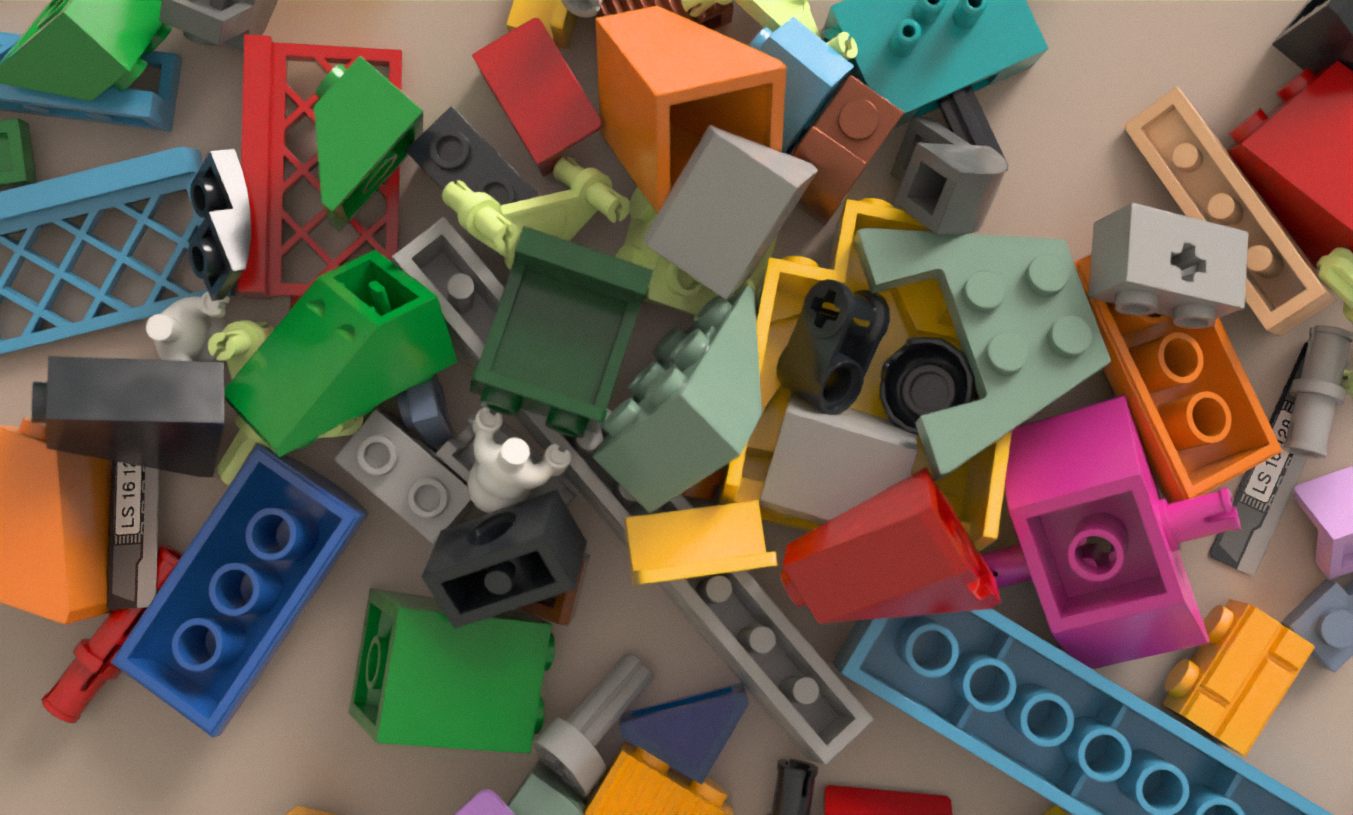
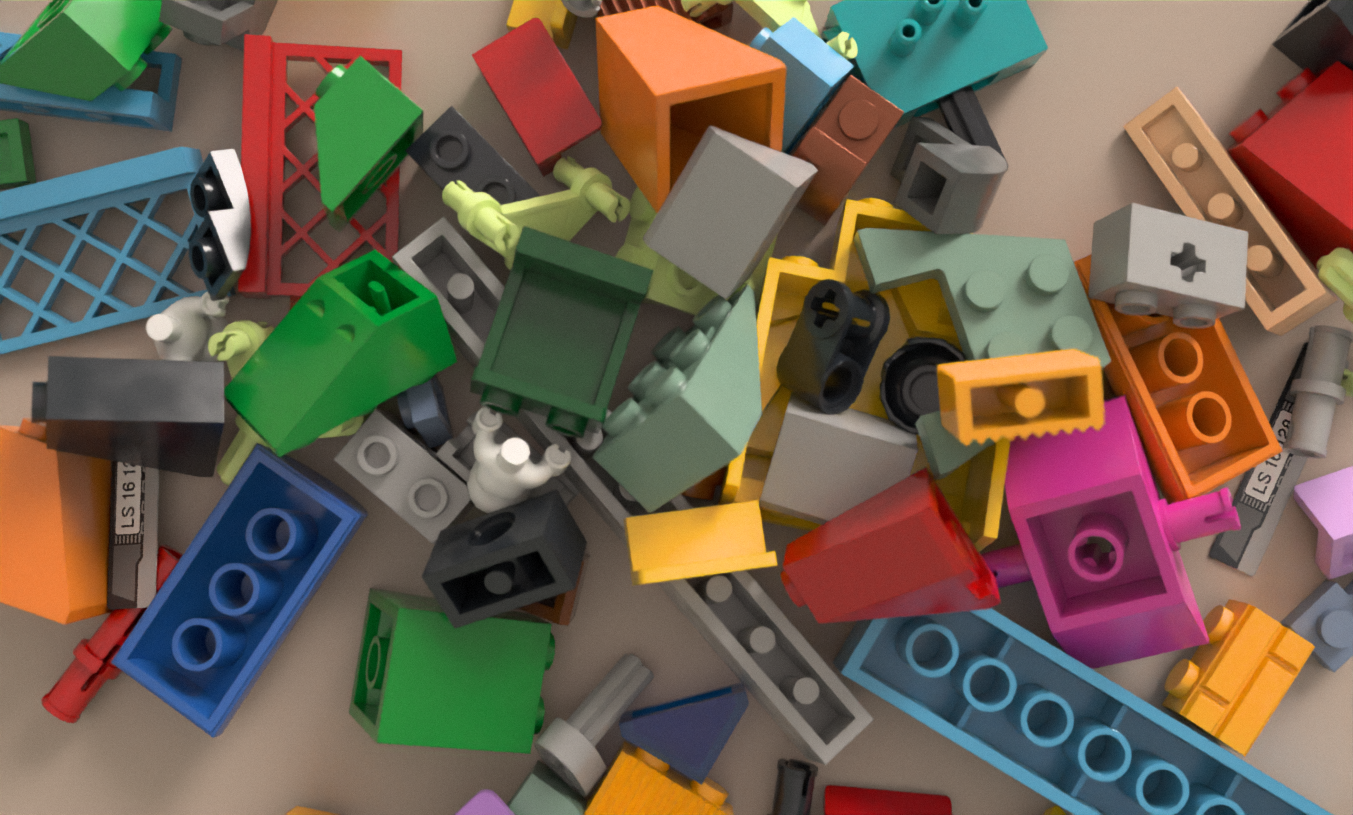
none -> light orange brick [937,349,1105,446]

